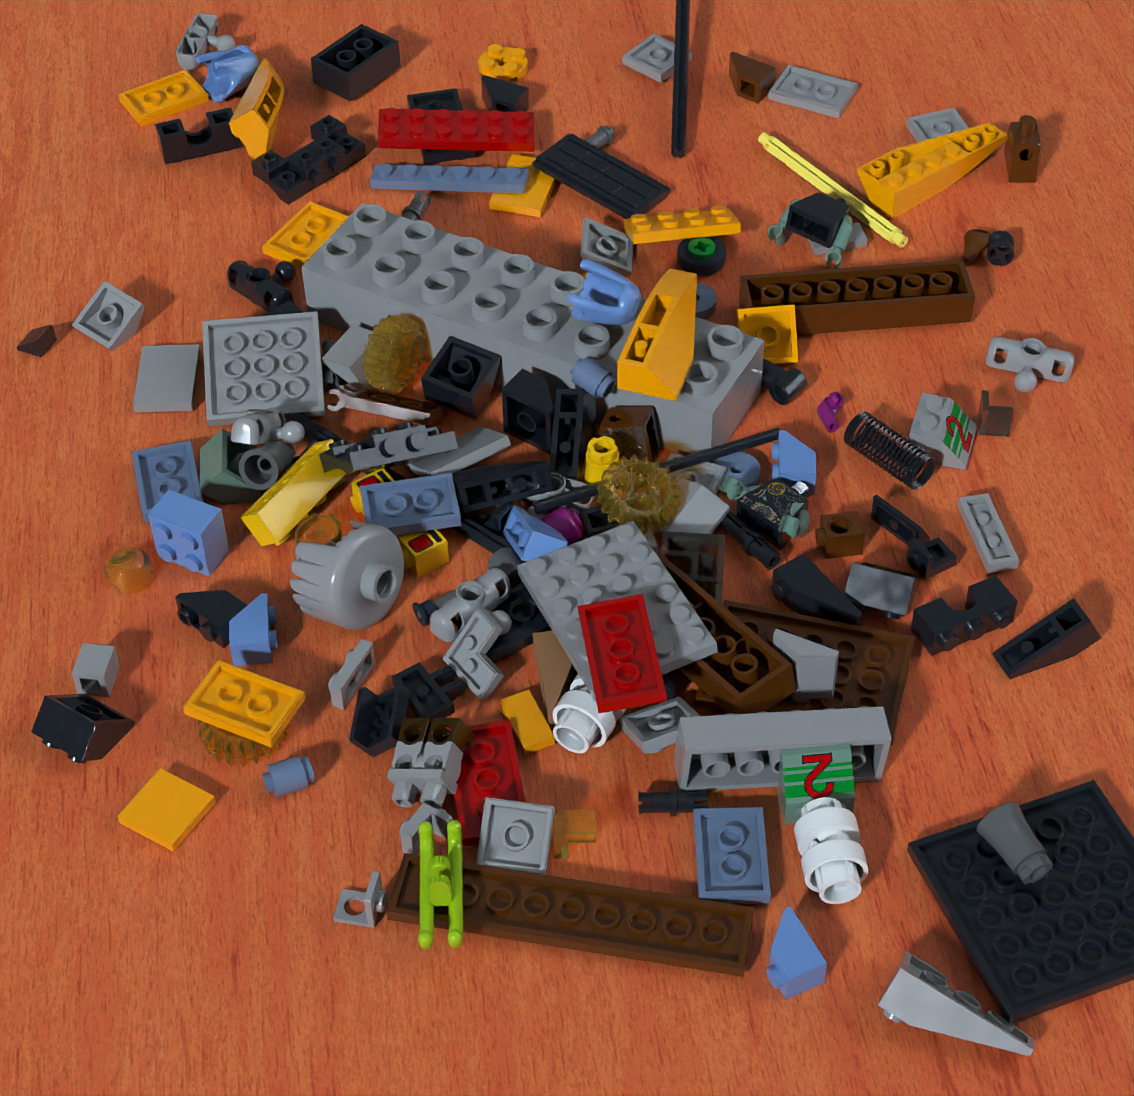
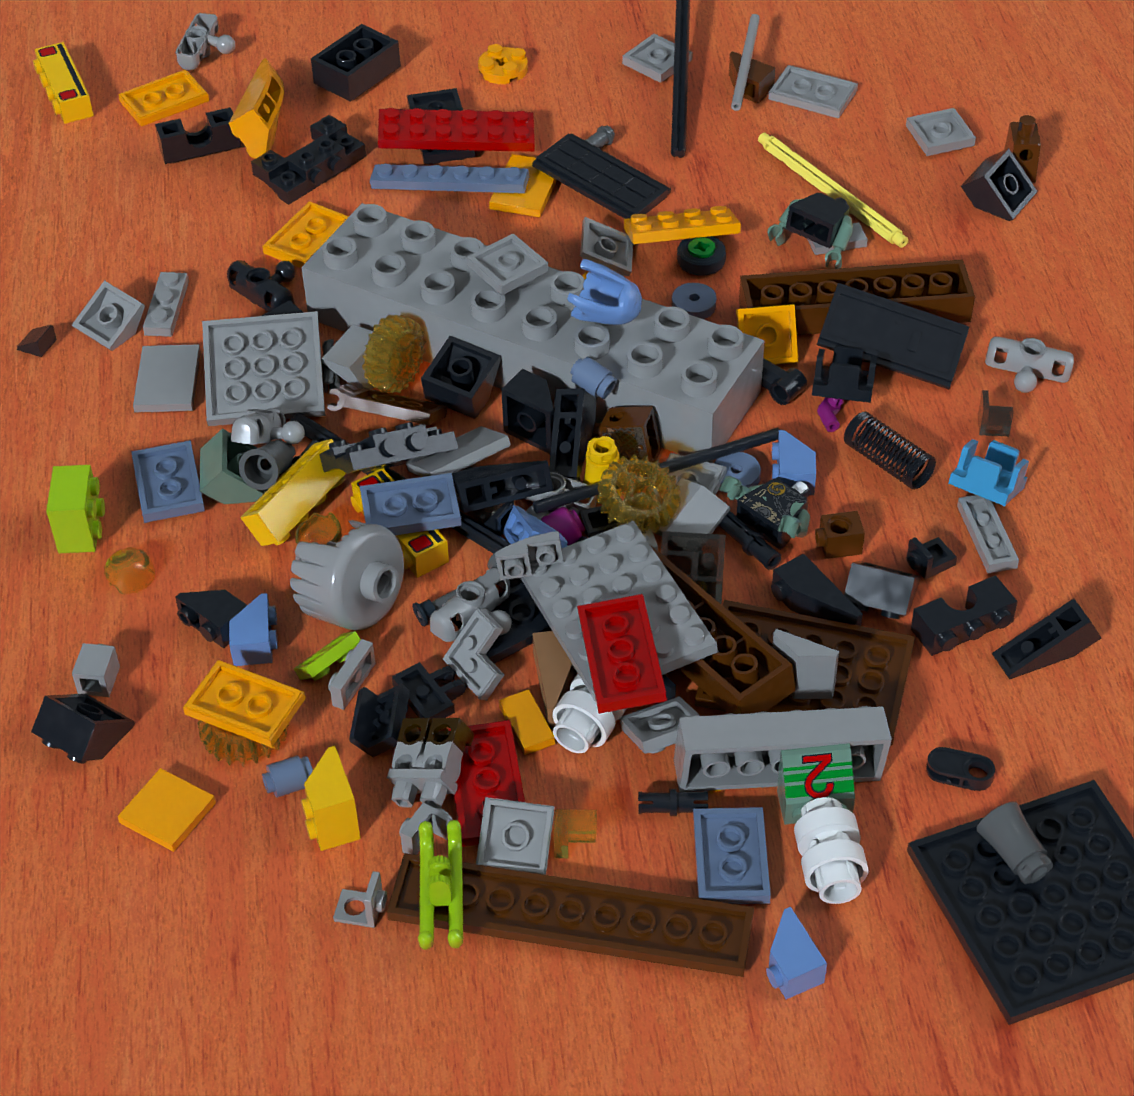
medium blue brick [148,490,230,576] -> none
medium blue hair [195,45,259,102] -> none
dark grey pin [401,191,431,221] -> none
black slope [481,75,529,112] -> none
light orange wedge [617,268,697,401] -> none
light orange wedge [857,123,1008,220] -> none
black slope [871,494,930,545] -> none
light grey wedge [878,950,1034,1056] -> none
light grey slope [908,393,977,470] -> none
reddish brown animal [962,229,991,264] -> none
black wheel [986,231,1014,266] -> none
none -> yellow brick [33,42,94,124]
none -> lime brick [46,465,105,554]
none -> light grey plate [143,272,189,337]
none -> lime plate [294,631,361,681]
none -> yellow slope [301,746,361,851]
none -> light grey plate [467,234,548,295]
none -> light grey slope [495,531,563,580]
none -> light grey piece [731,14,760,111]
none -> black panel [812,345,877,403]
none -> black piece [817,283,969,389]
none -> black piece [926,747,995,791]
none -> dark azure panel [948,439,1029,506]
none -> black slope [961,148,1038,221]

